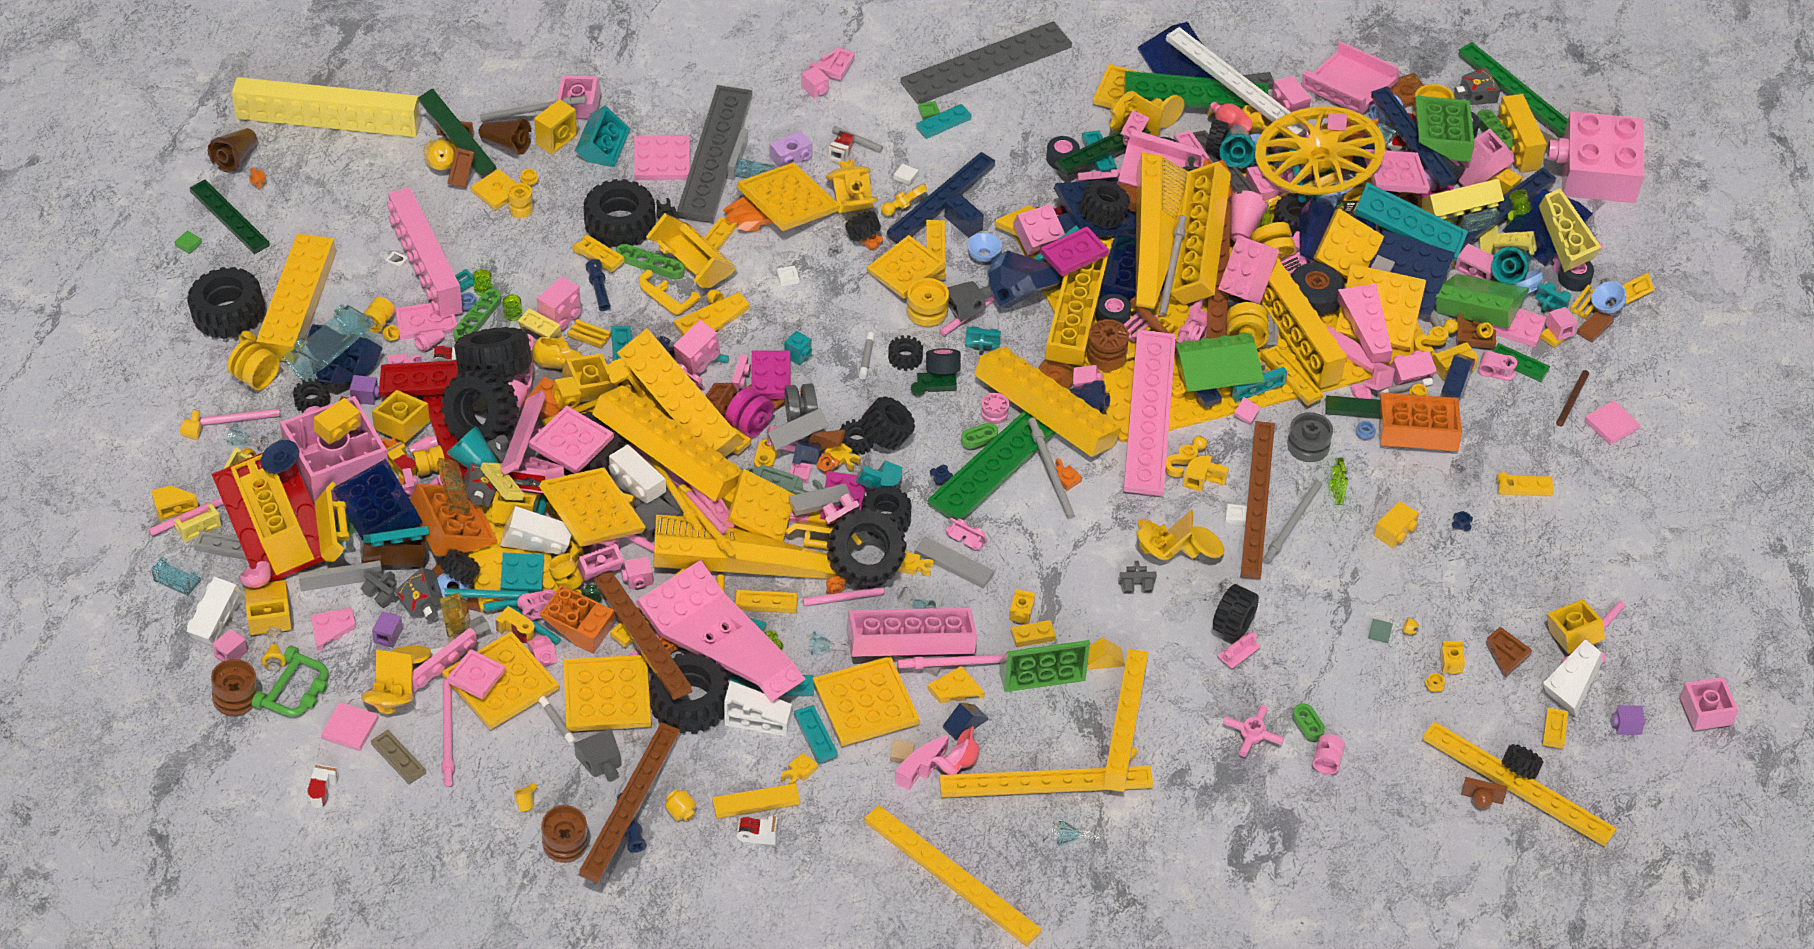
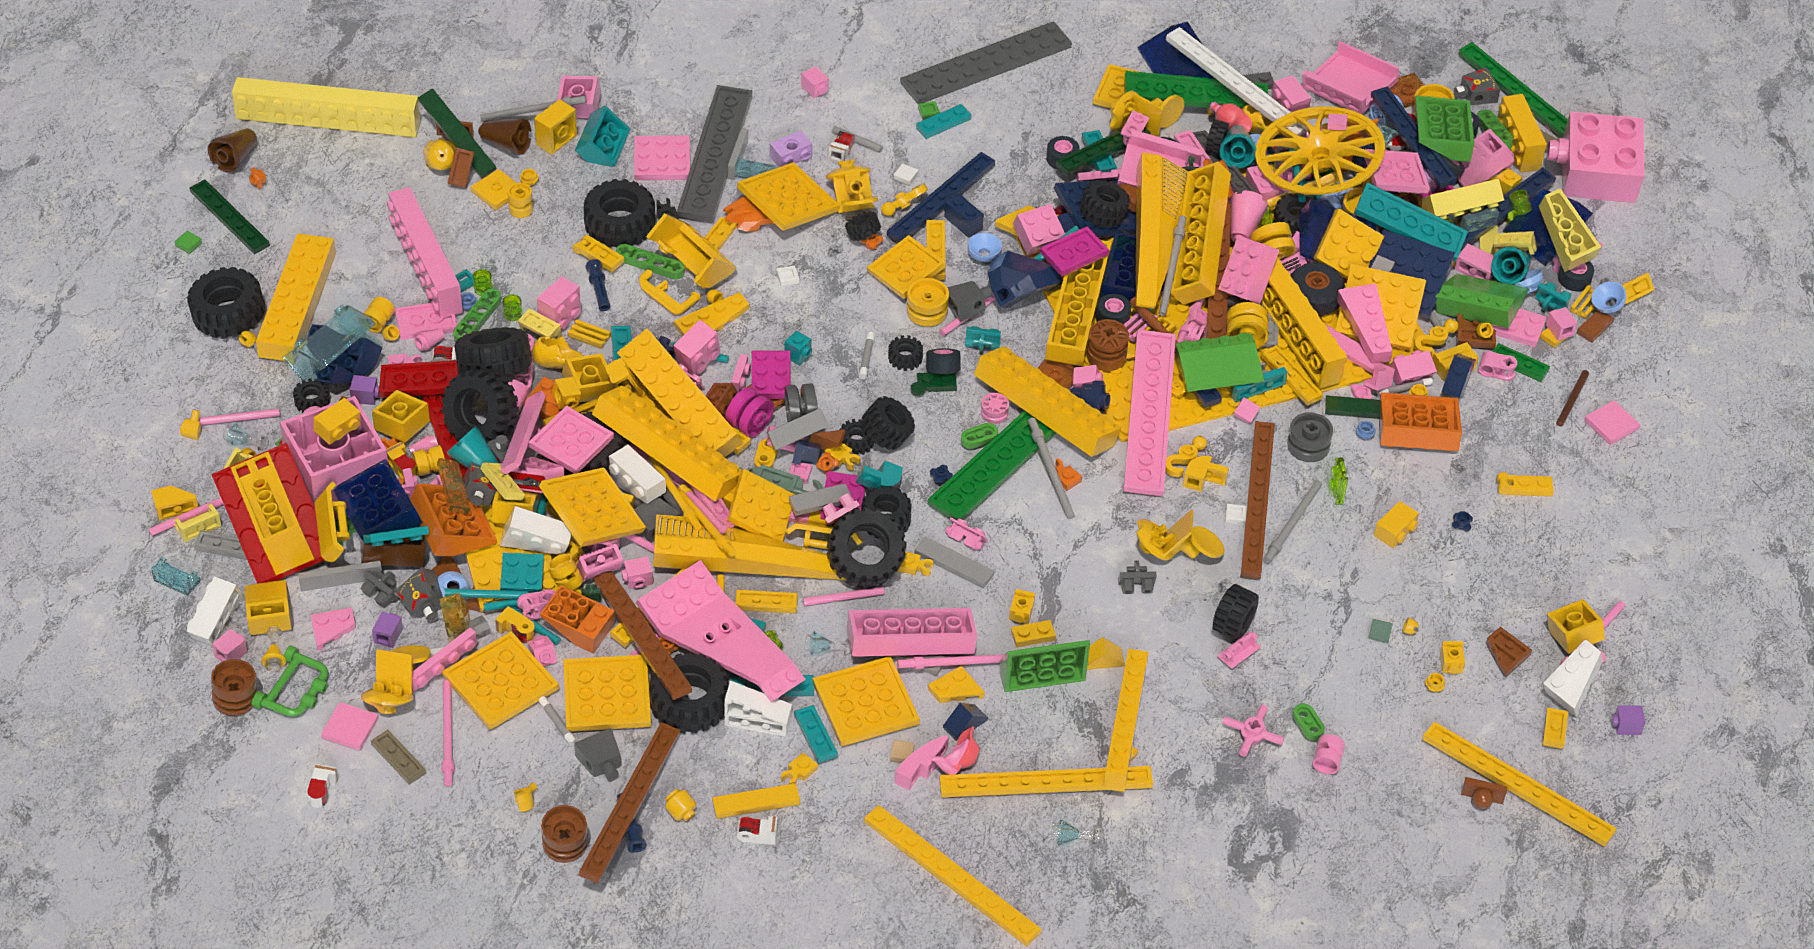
yellow wheel [227,339,280,391] -> none
bright pink hair [239,561,271,588] -> none
dark blue dish [261,440,299,474] -> none
white sticker [386,251,407,267] -> none
black tyre [440,549,481,585] -> none
bright pink plate [447,649,506,699] -> none
bright pink wing [809,48,855,80] -> none
orange plate [826,576,846,594] -> none
piece [896,586,936,609] -> none
black sticker [1332,201,1358,214] -> none
black tyre [1502,744,1544,779] -> none
bright pink brick [1680,677,1738,731] -> none

